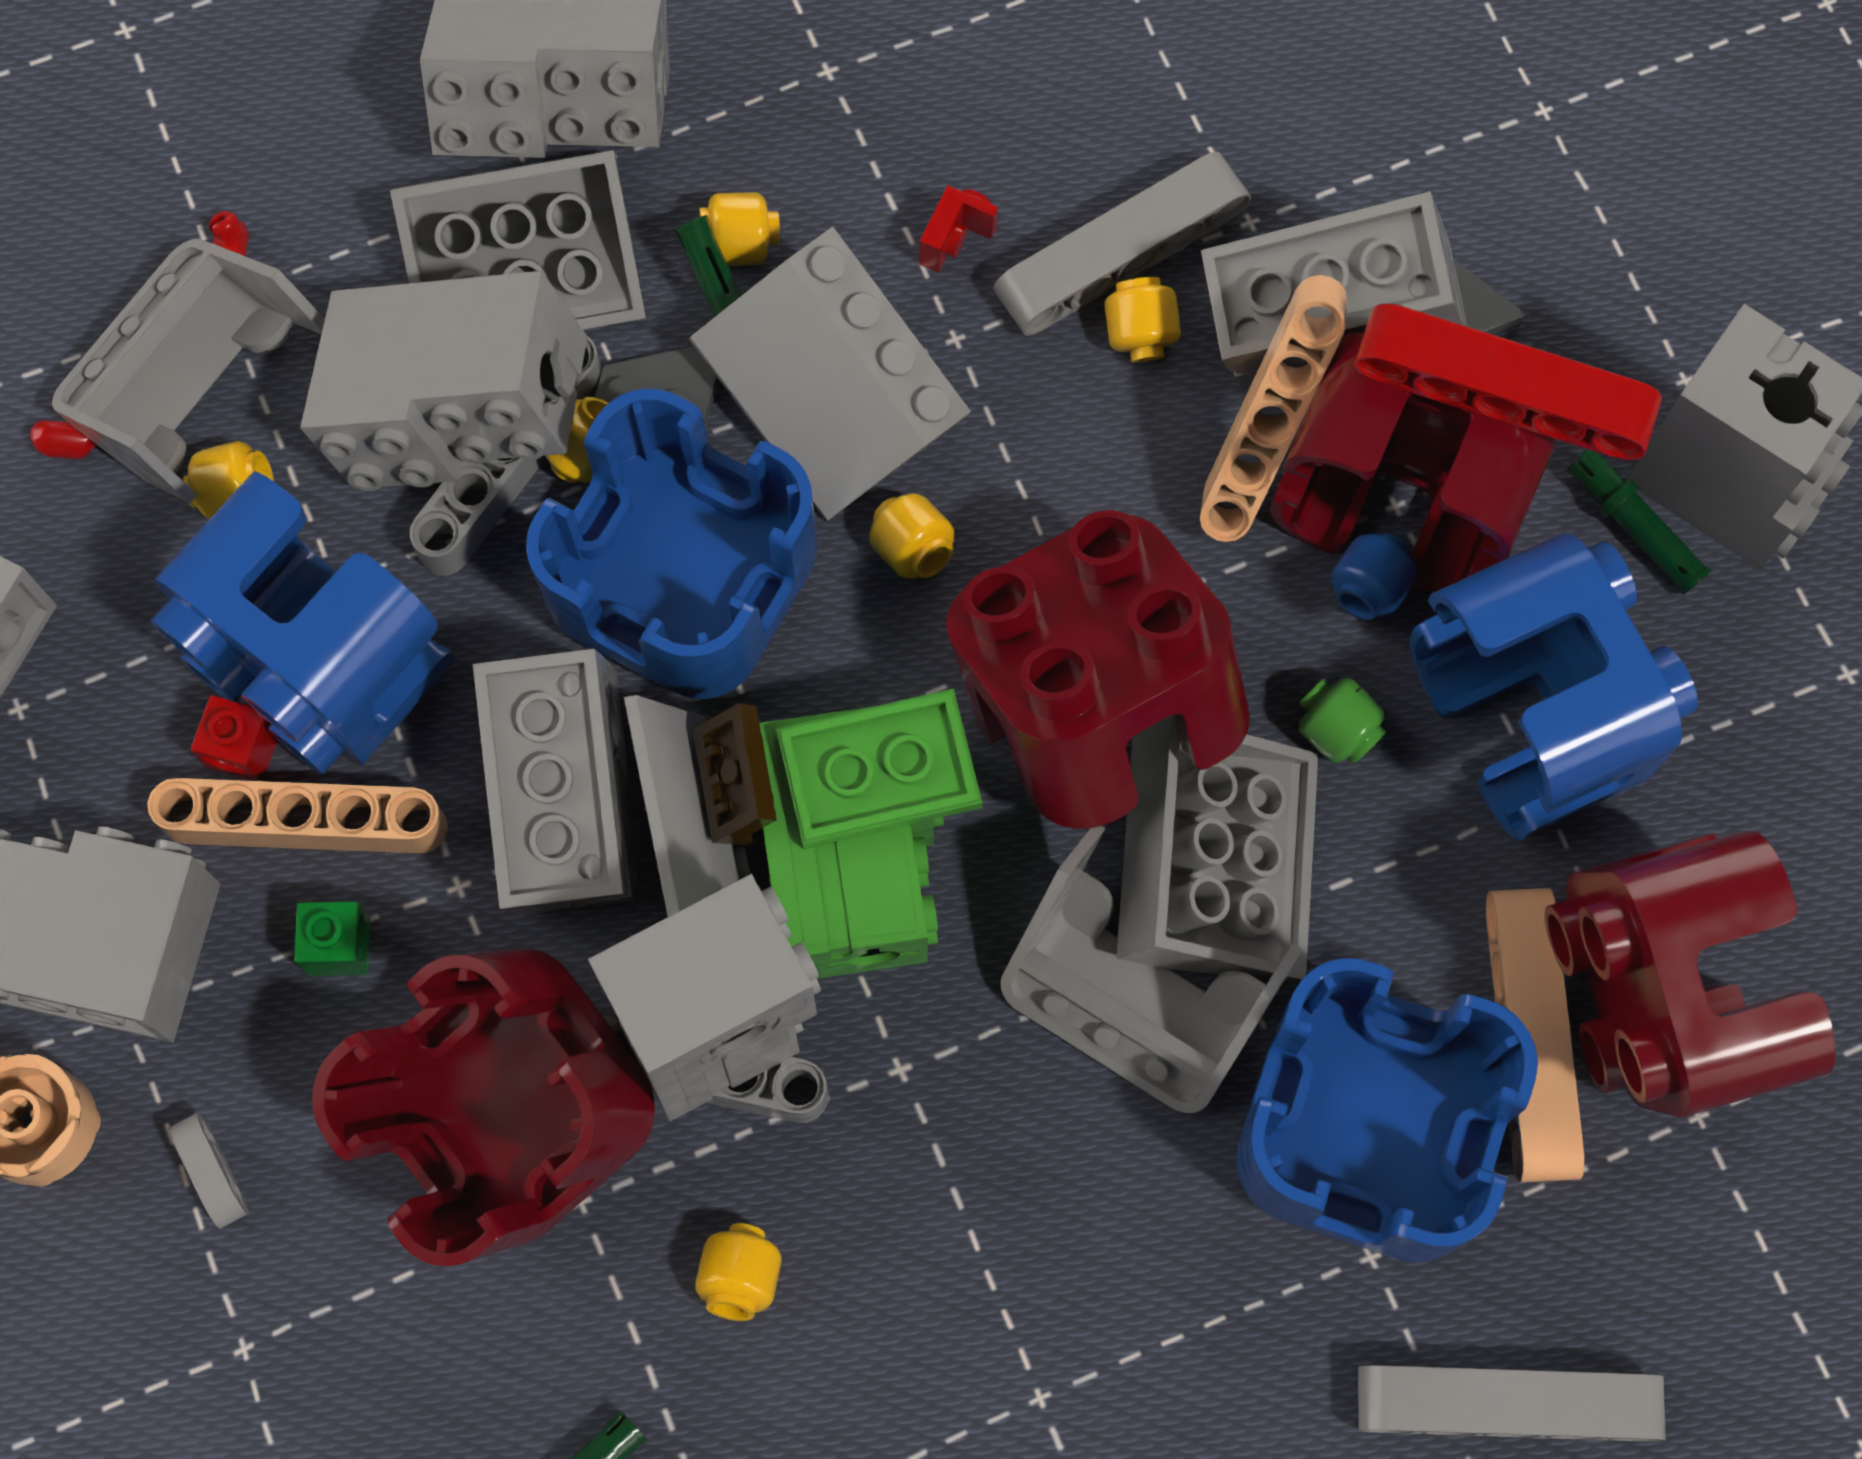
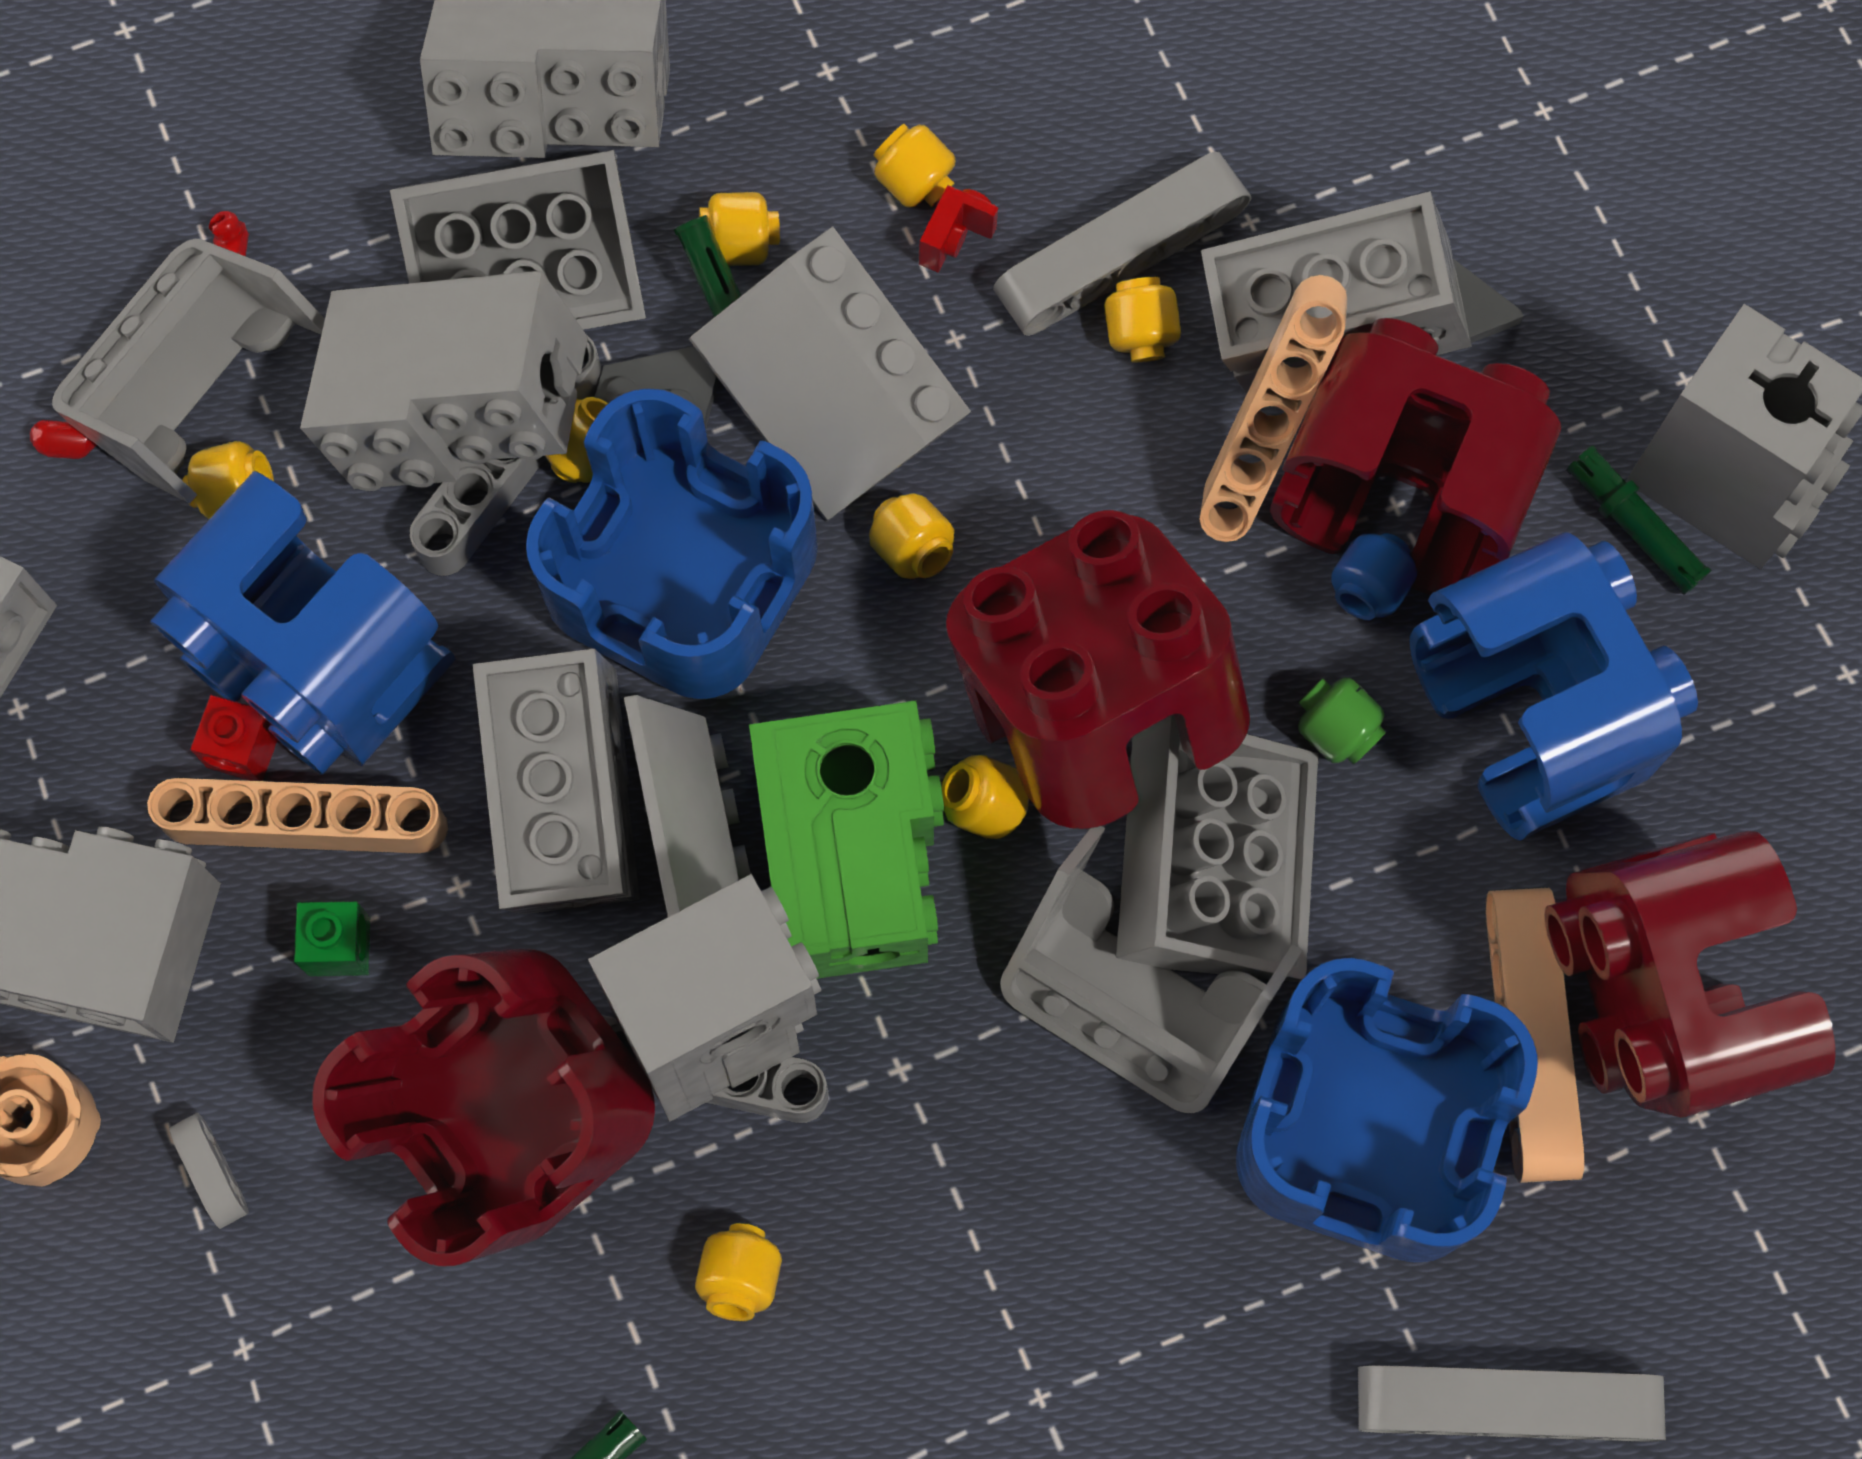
dark brown bracket [693,703,777,846] -> none
bright green tile [776,689,982,849] -> none
red beam [1354,303,1662,460] -> none
none -> yellow head [873,124,956,208]
none -> yellow head [941,755,1029,839]

